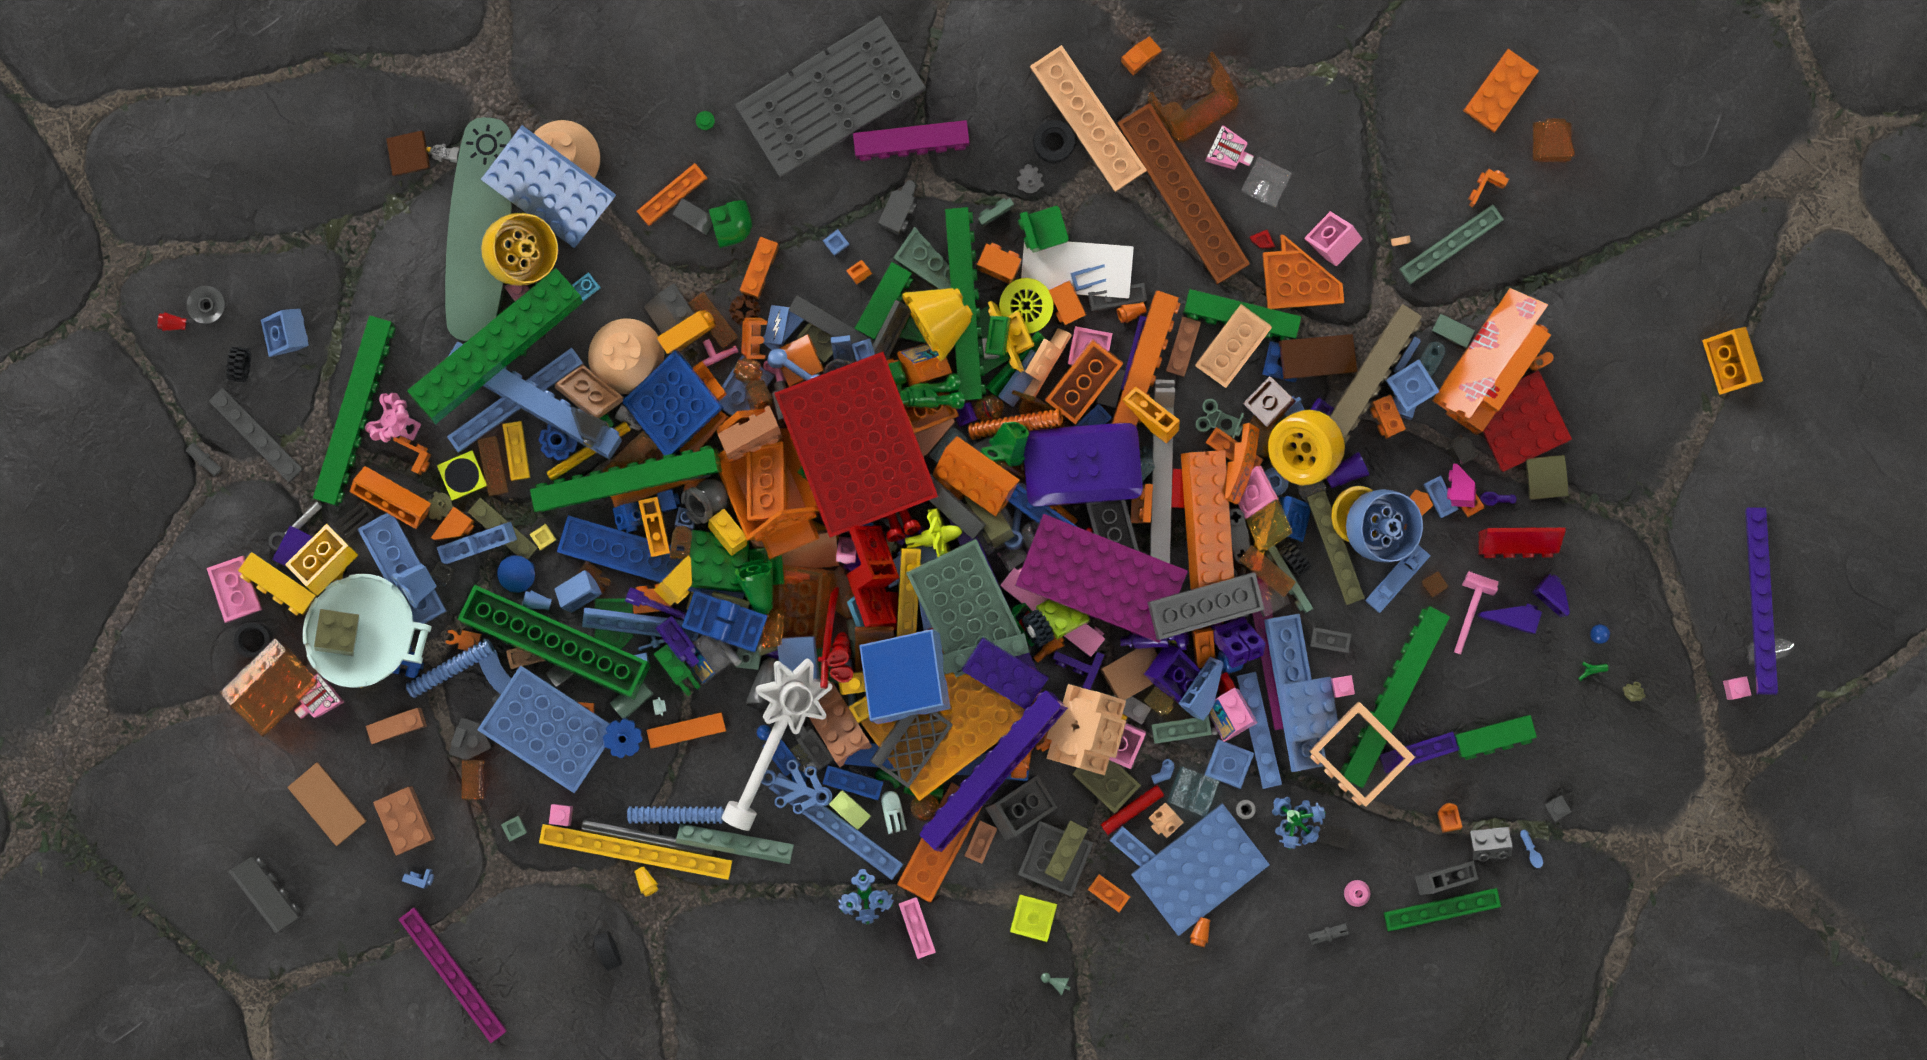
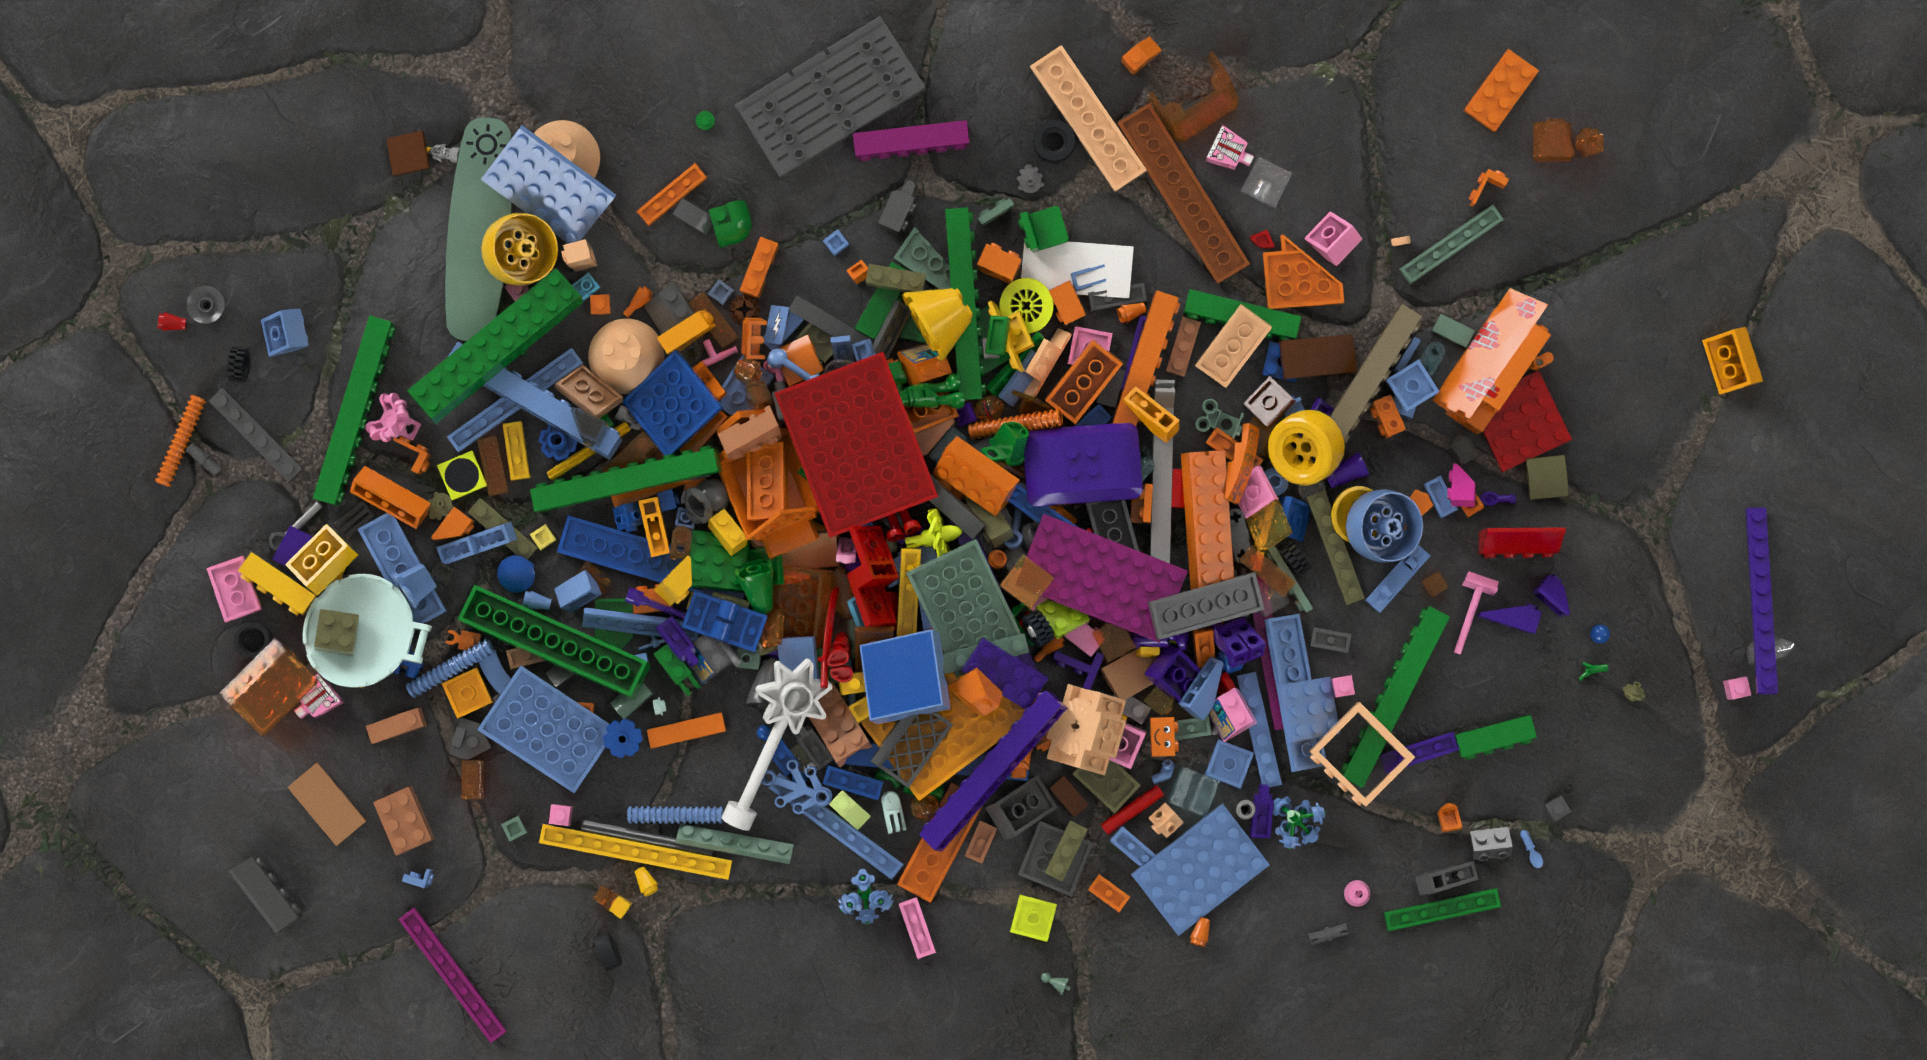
none -> orange piece [155,395,206,487]
none -> light orange plate [442,668,493,719]
none -> light nougat brick [561,239,597,272]
none -> orange plate [590,294,611,315]
none -> leg [593,885,633,919]
none -> orange cone [623,286,653,318]
none -> sand blue tile [708,279,734,306]
none -> olive brick [866,264,926,293]
none -> orange slope [948,668,1003,716]
none -> orange plate [988,550,1007,569]
none -> clear yellow tile [1000,555,1054,609]
none -> reddish brown tile [1049,776,1089,818]
none -> clear orange piece [1092,623,1136,662]
none -> yellow tile [1136,647,1160,658]
none -> orange brick [1150,717,1179,757]
none -> dark purple hinge [1250,784,1274,838]
none -> clear orange brick [1575,127,1604,158]

